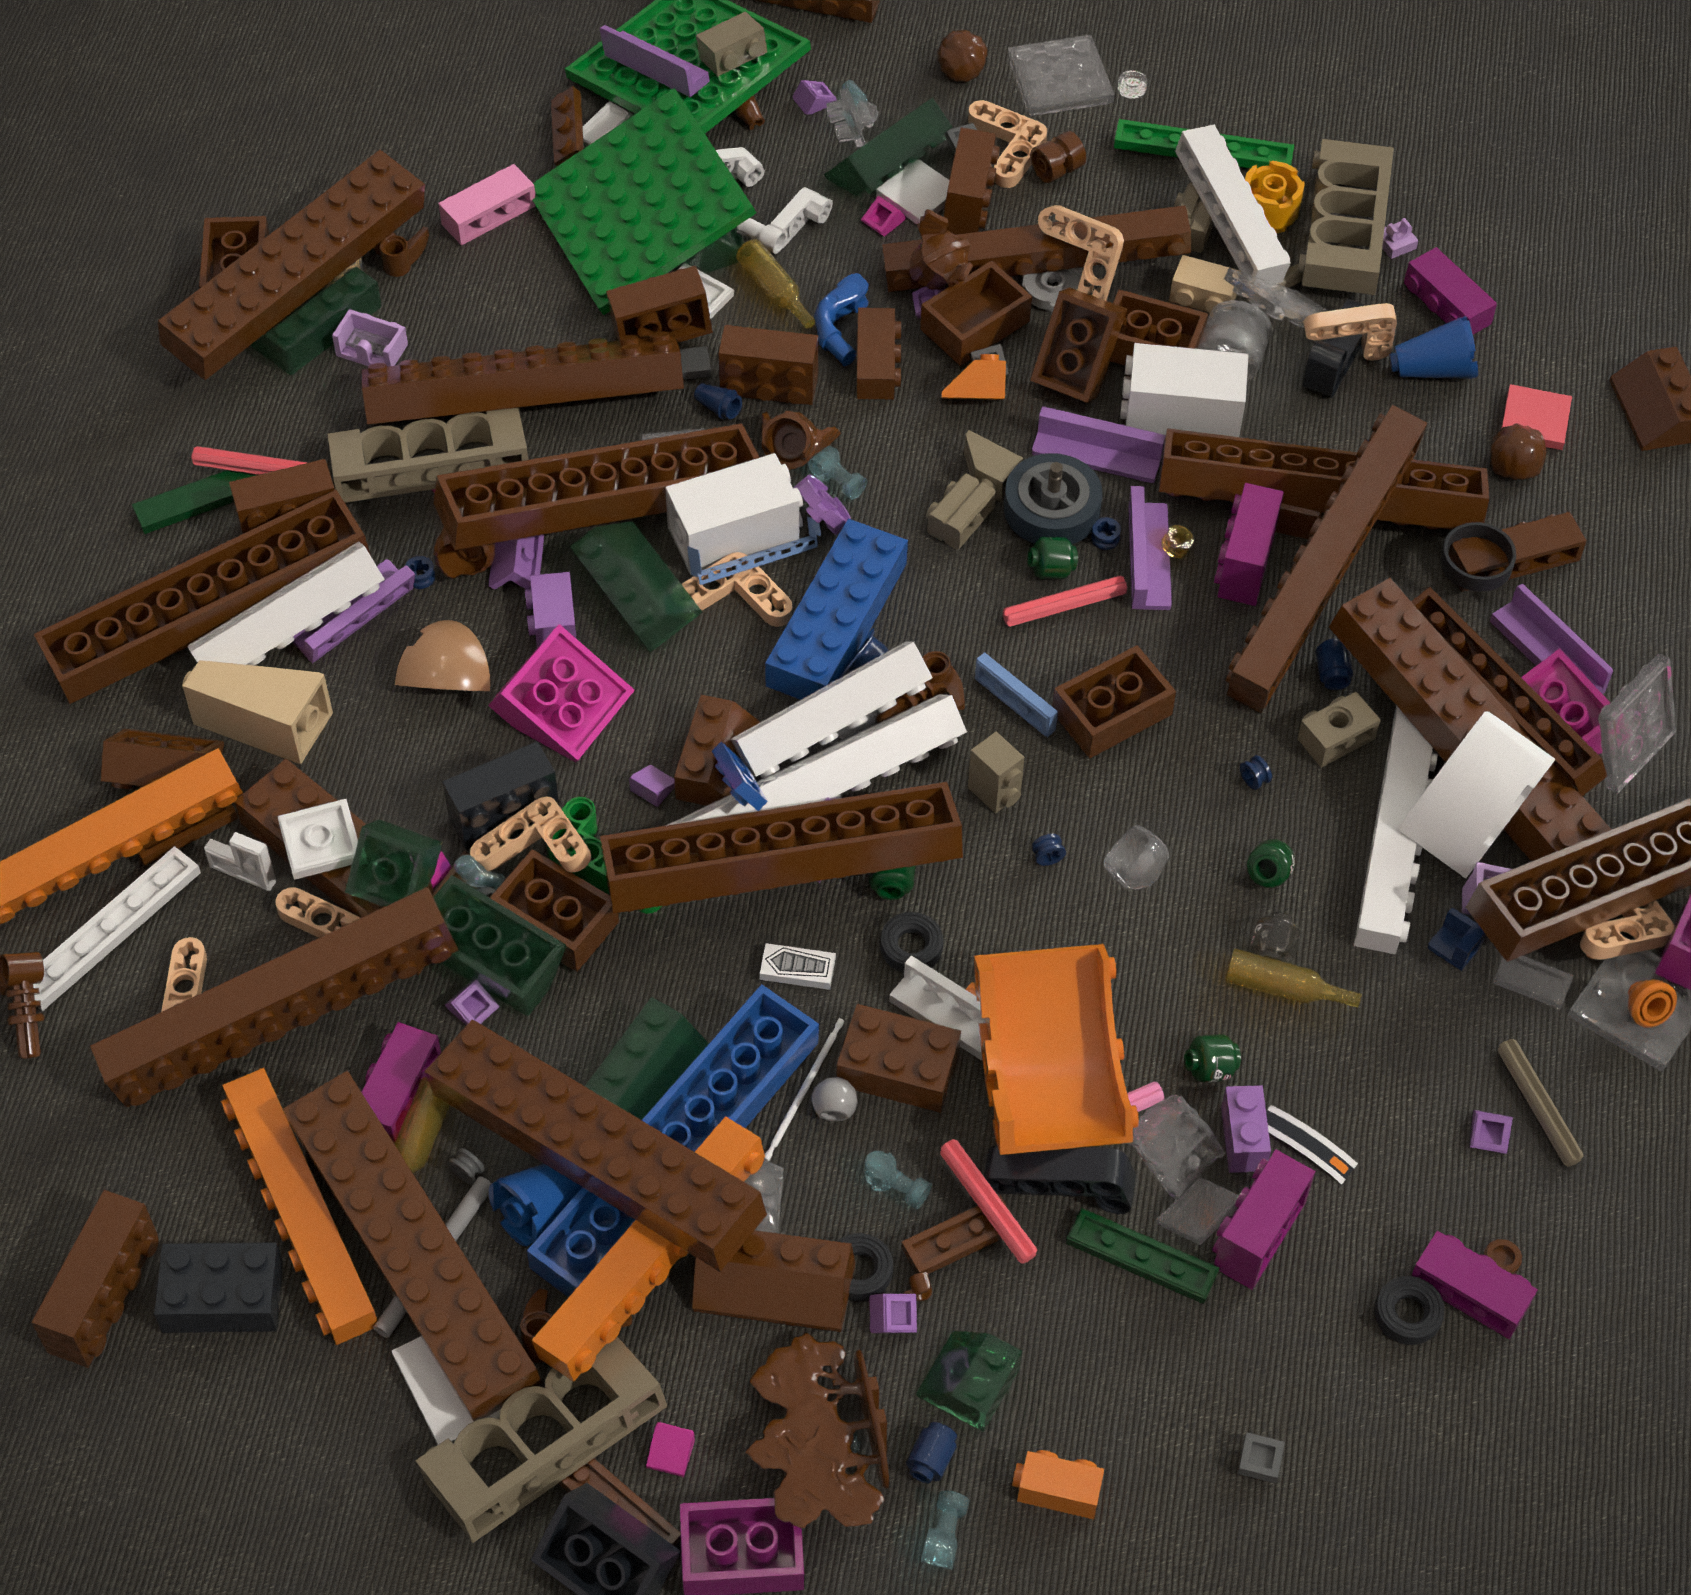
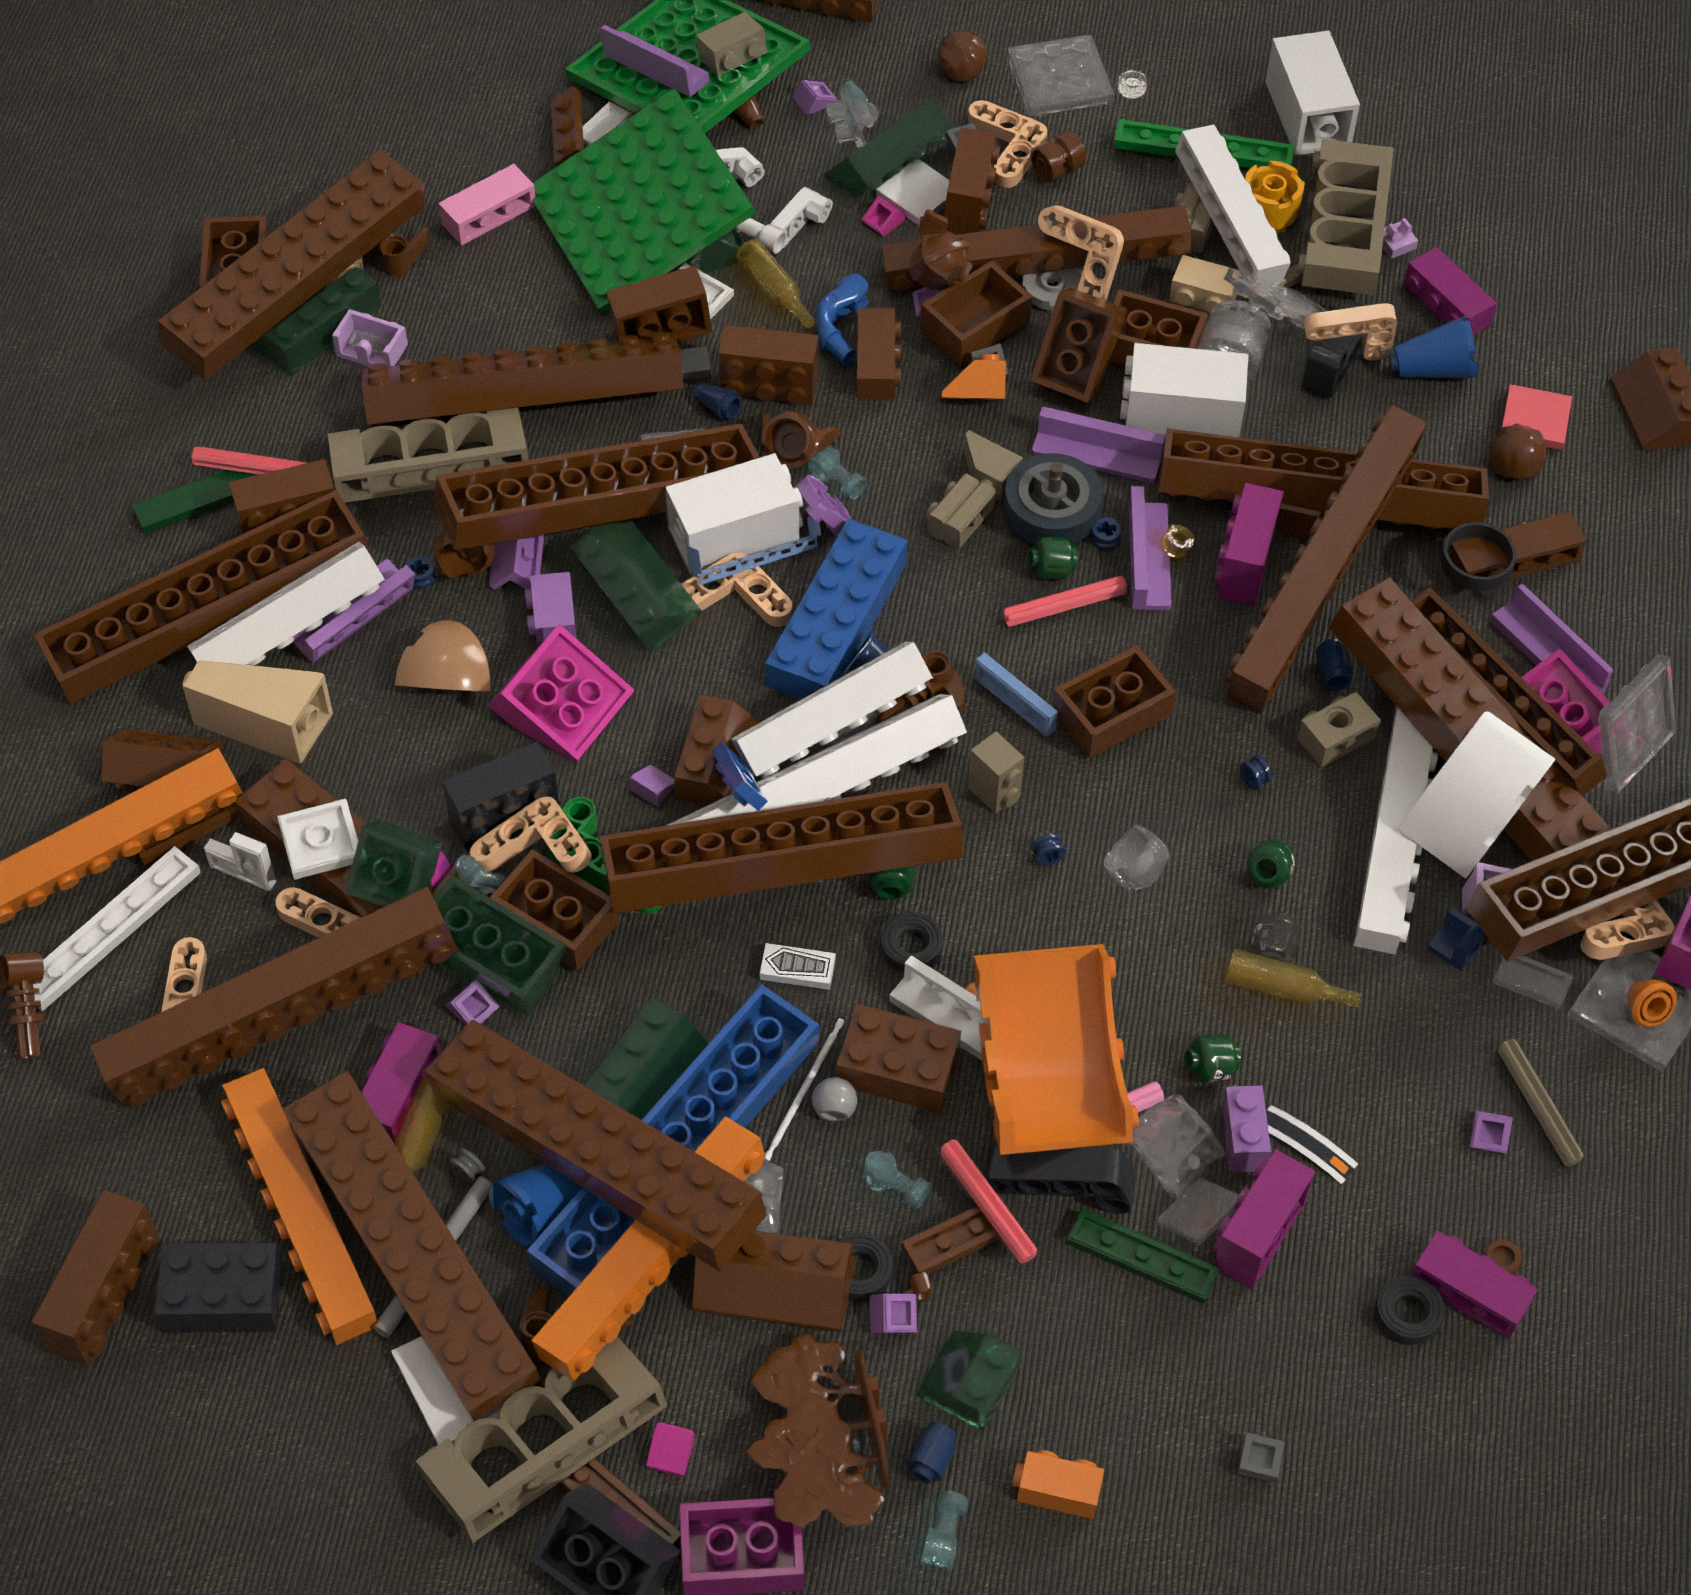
none -> white brick [1266,31,1360,156]

